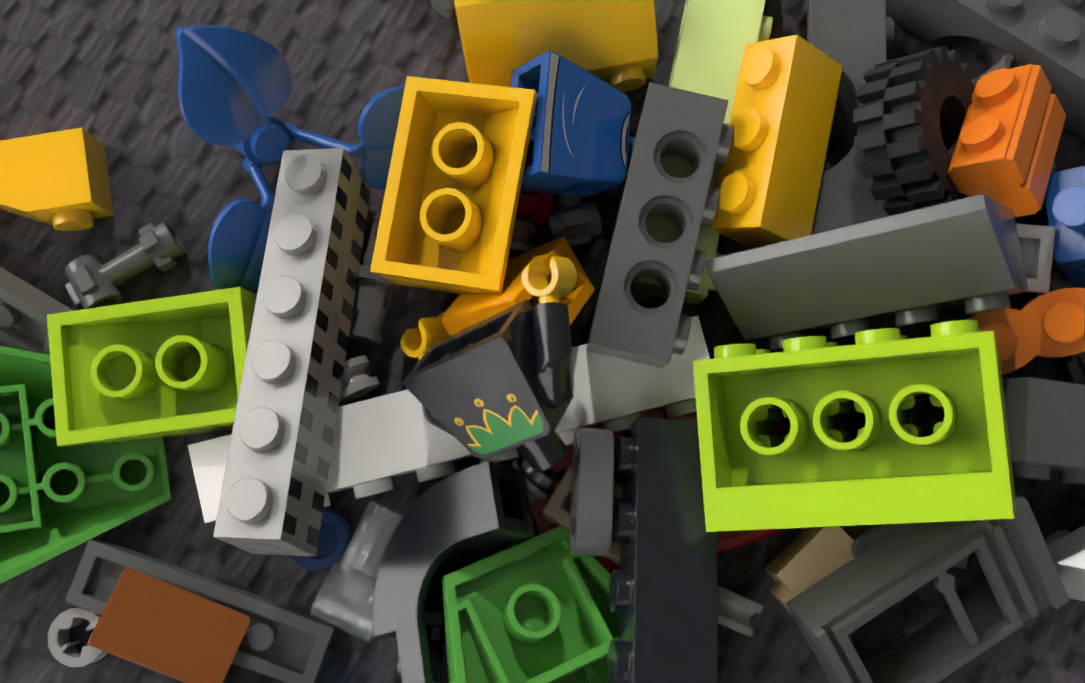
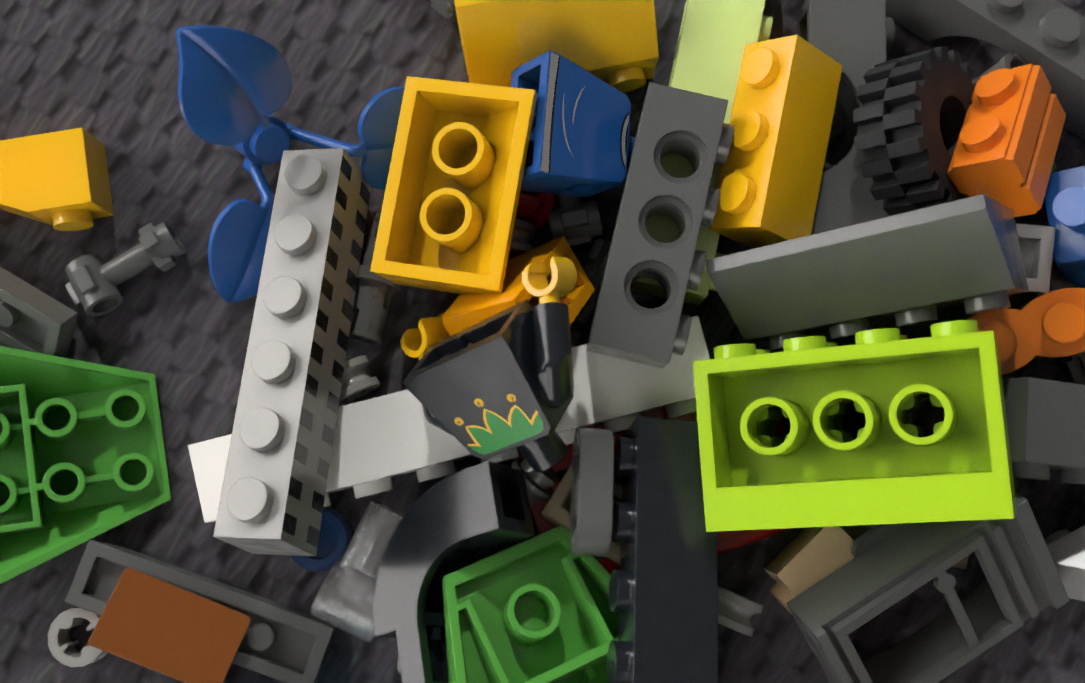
lime slope [47,287,257,447] -> none

